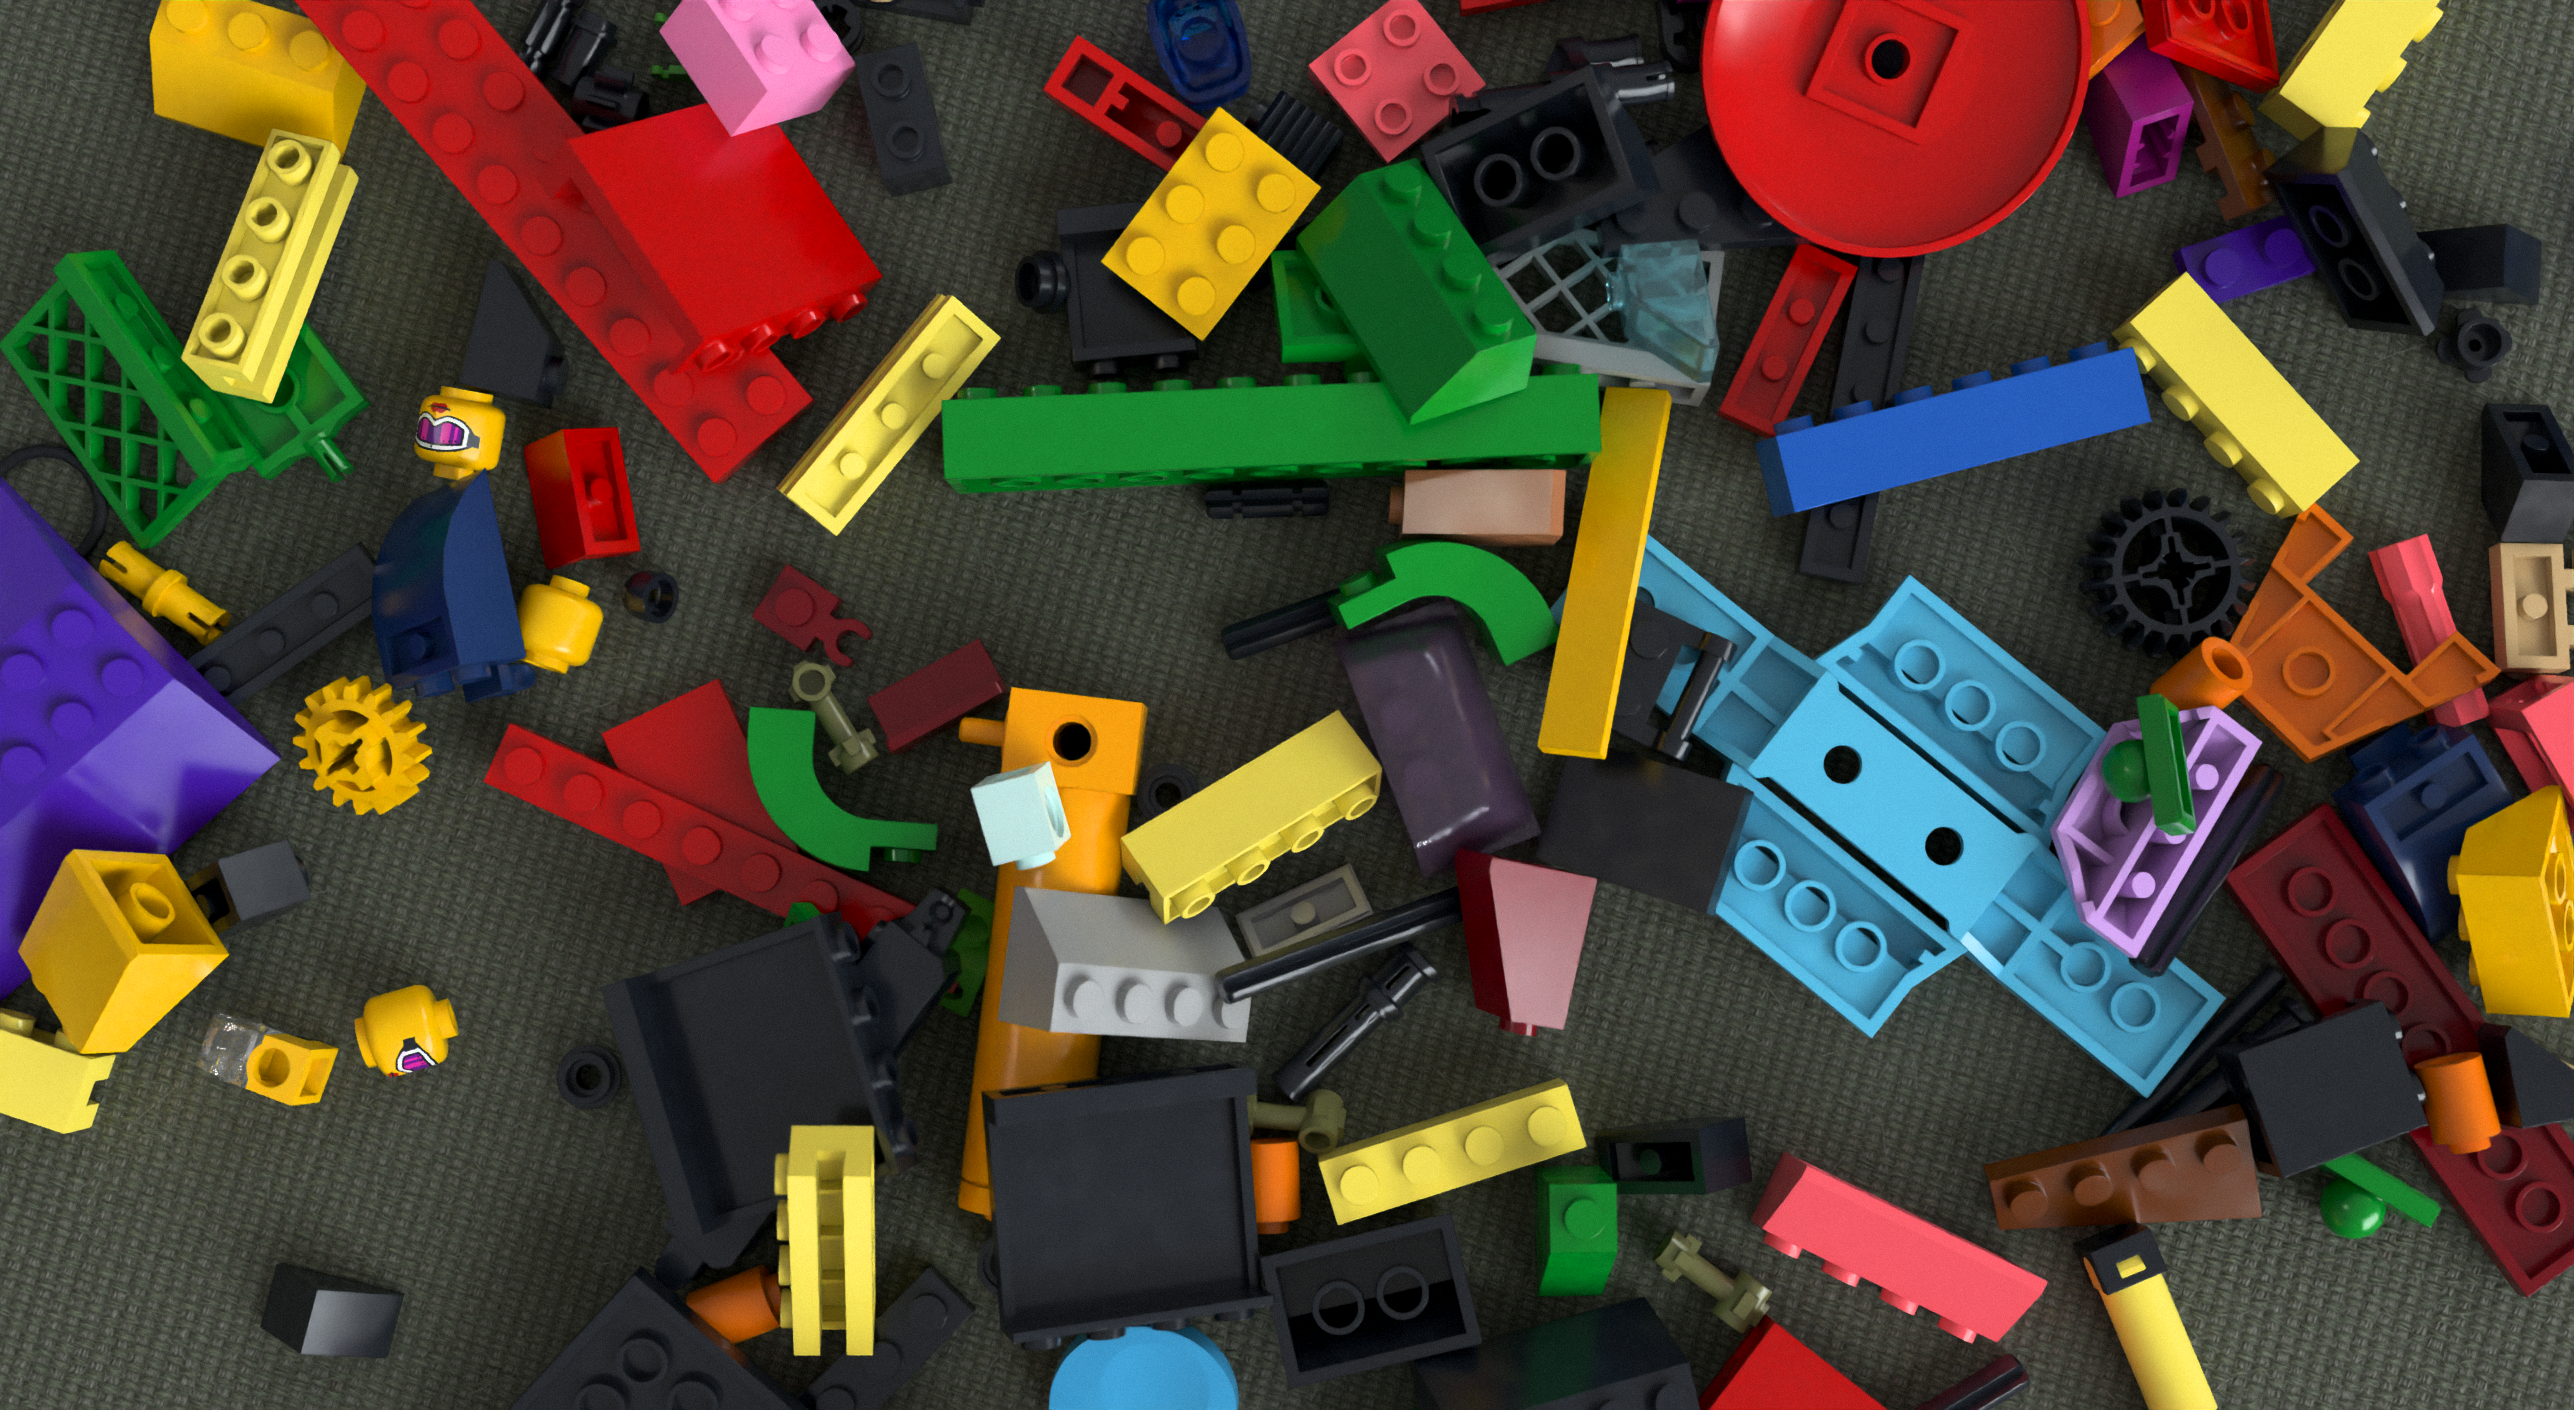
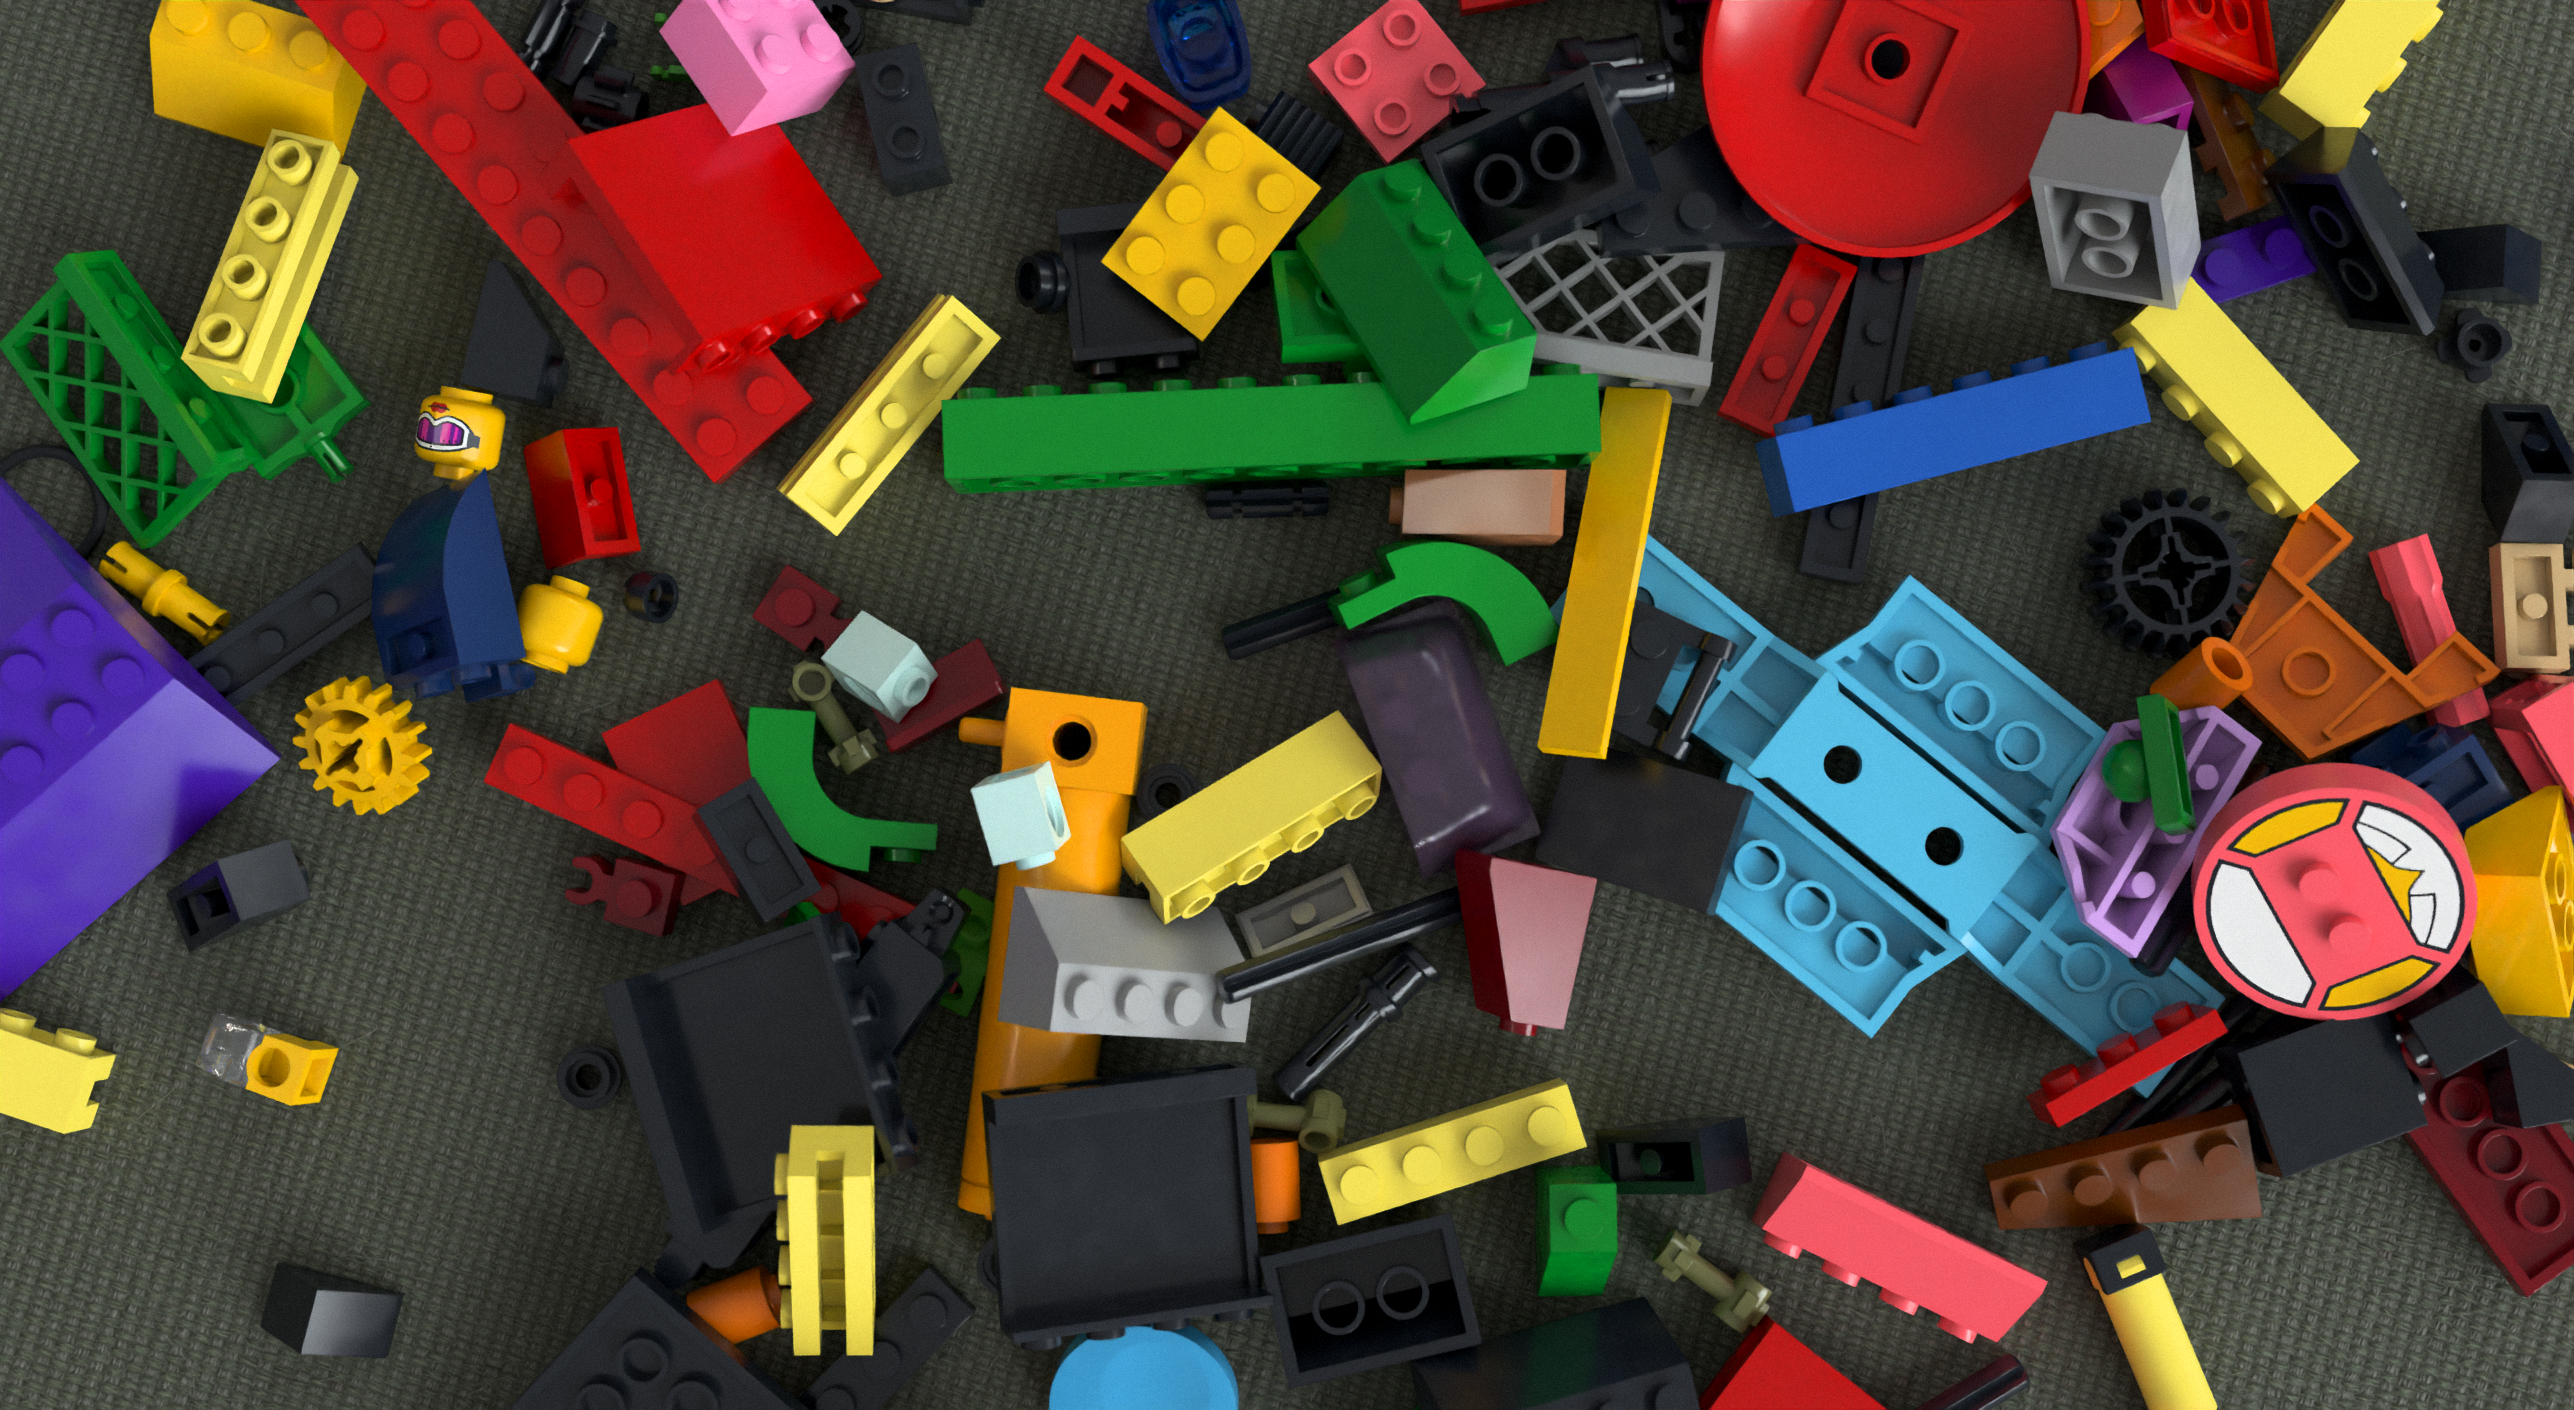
yellow slope [18,849,229,1054] -> none
yellow head [354,985,459,1077] -> none
clear light blue slope [1606,239,1720,383] -> none
green tile [2316,1153,2442,1239] -> none
orange brick [2413,1052,2502,1154] -> none
none -> dark red plate [565,854,685,937]
none -> black panel [691,777,822,927]
none -> light aqua brick [821,610,938,723]
none -> red plate [2026,1001,2228,1128]
none -> light grey brick [2029,111,2201,310]
none -> piece [2191,763,2478,1020]
none -> black slope [2397,962,2518,1078]

